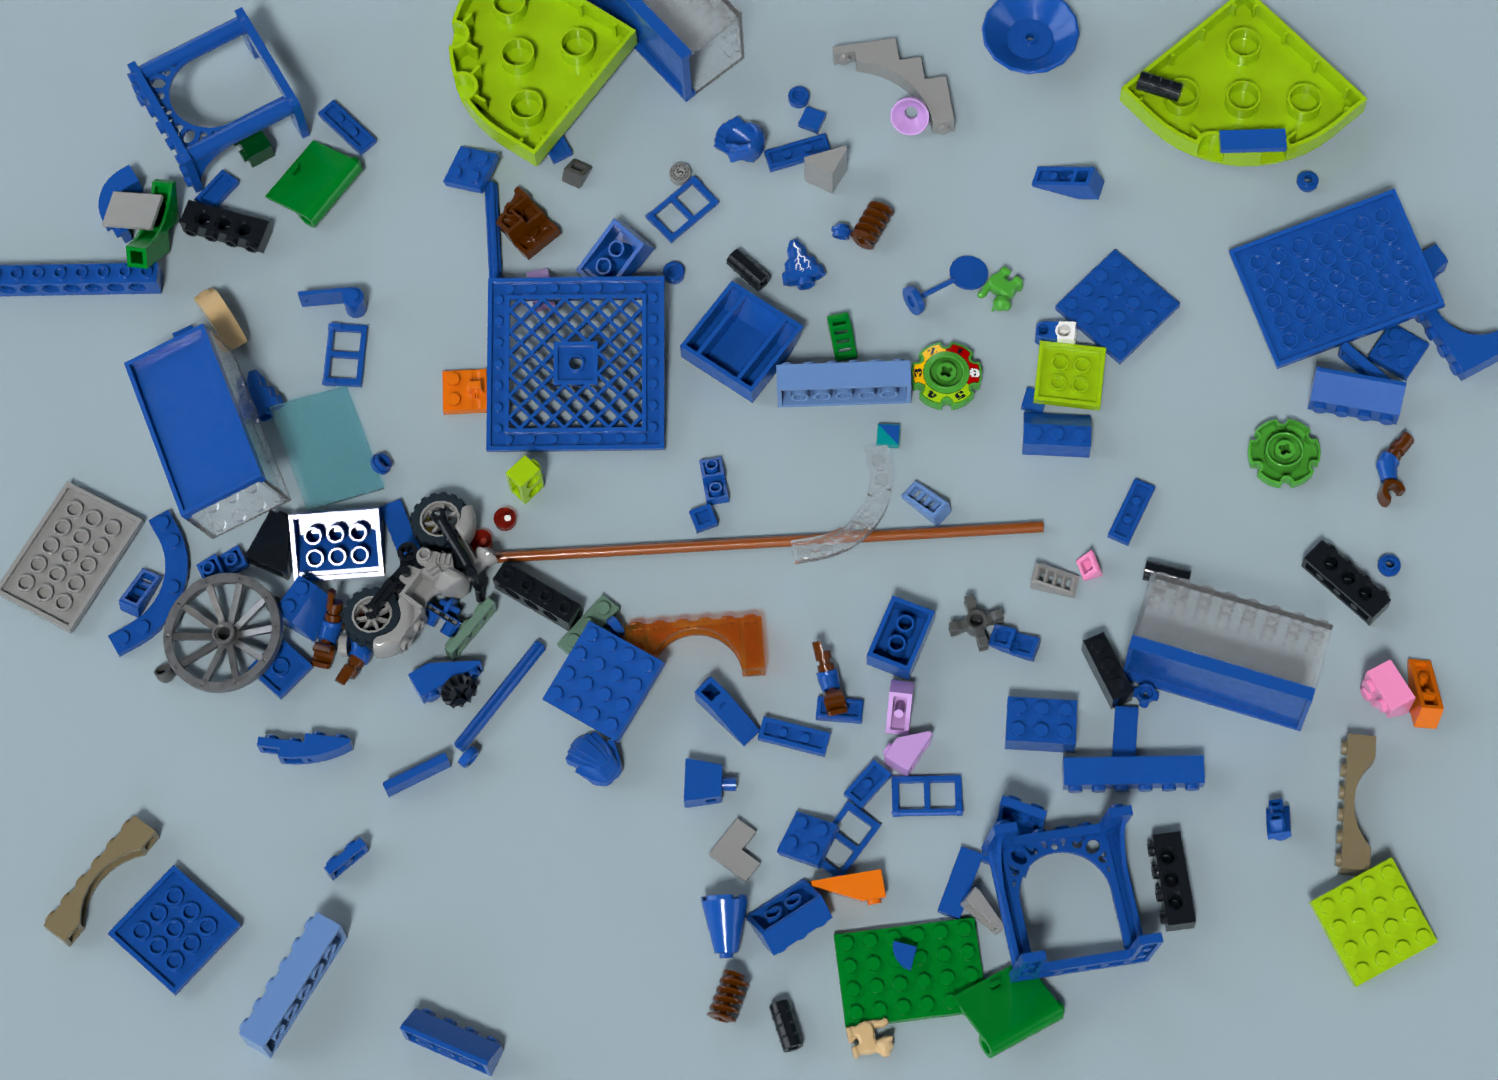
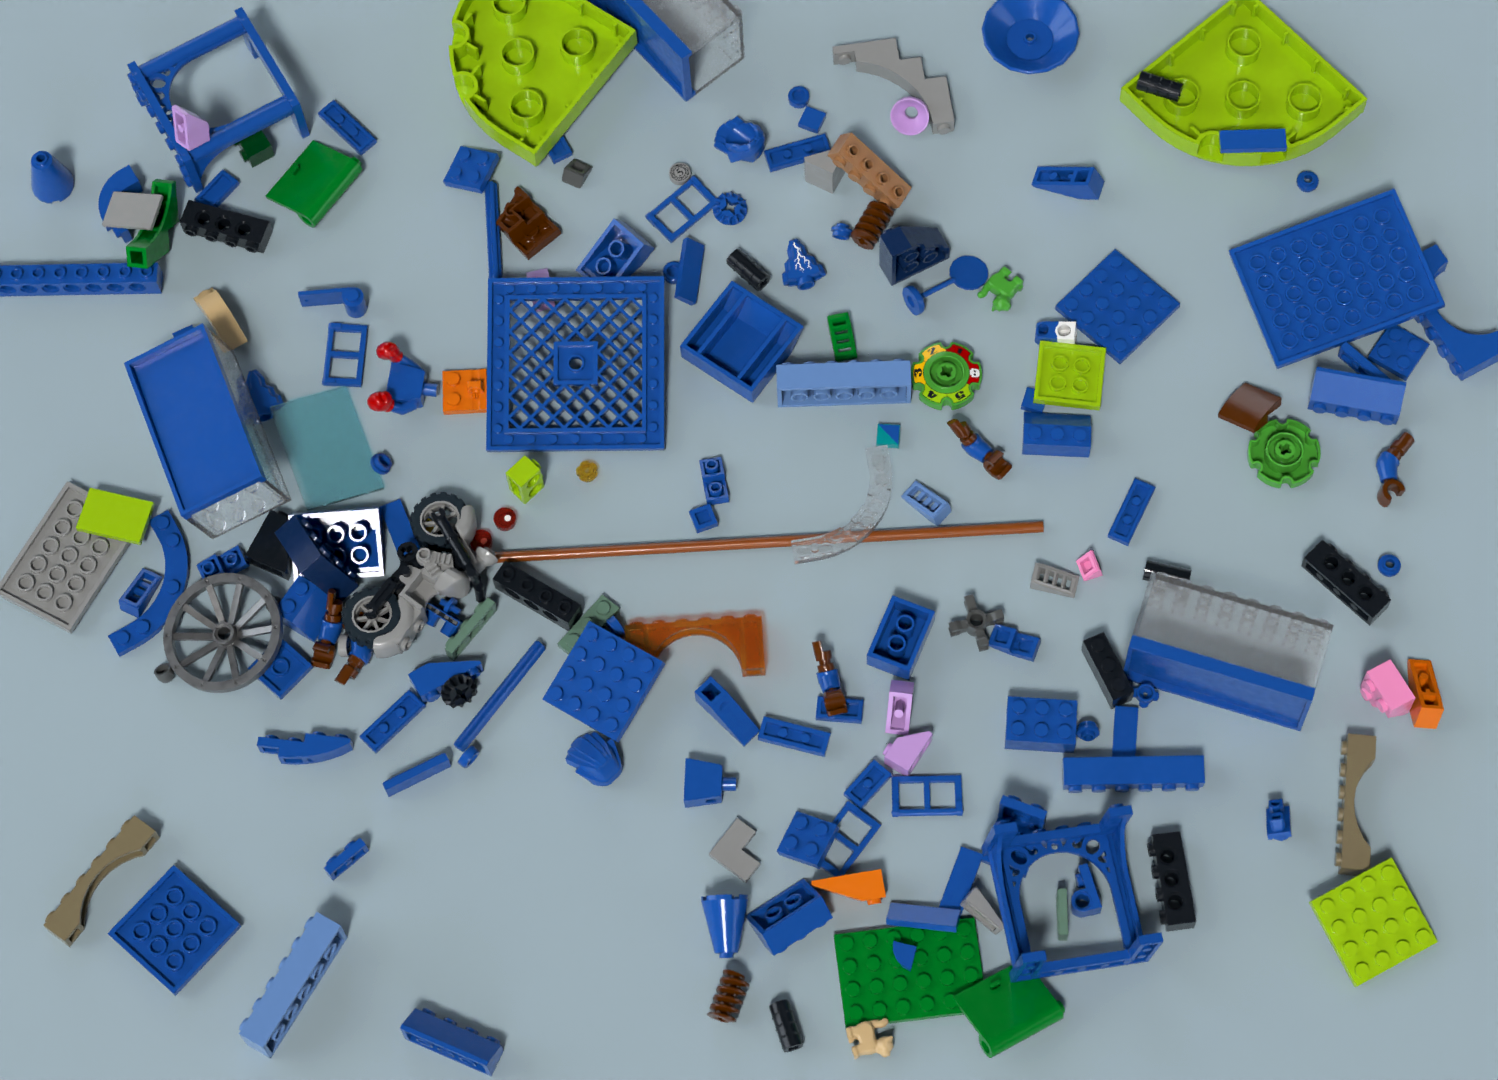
none -> blue cone [31,151,74,204]
none -> lime tile [76,488,155,545]
none -> lavender slope [172,105,210,151]
none -> dark blue brick [274,515,359,601]
none -> blue tile [359,689,426,754]
none -> blue torso [367,341,439,415]
none -> clear yellow plate [576,461,598,482]
none -> blue tile [674,237,705,306]
none -> blue gear [713,192,747,225]
none -> medium nougat brick [827,132,912,209]
none -> dark blue brick [879,226,950,286]
none -> blue tile [886,902,961,933]
none -> reddish brown piece [947,419,1012,480]
none -> sand green tile [1056,888,1068,941]
none -> blue plate [1070,863,1102,918]
none -> blue plate [1076,721,1100,741]
none -> reddish brown slope [1218,383,1281,433]

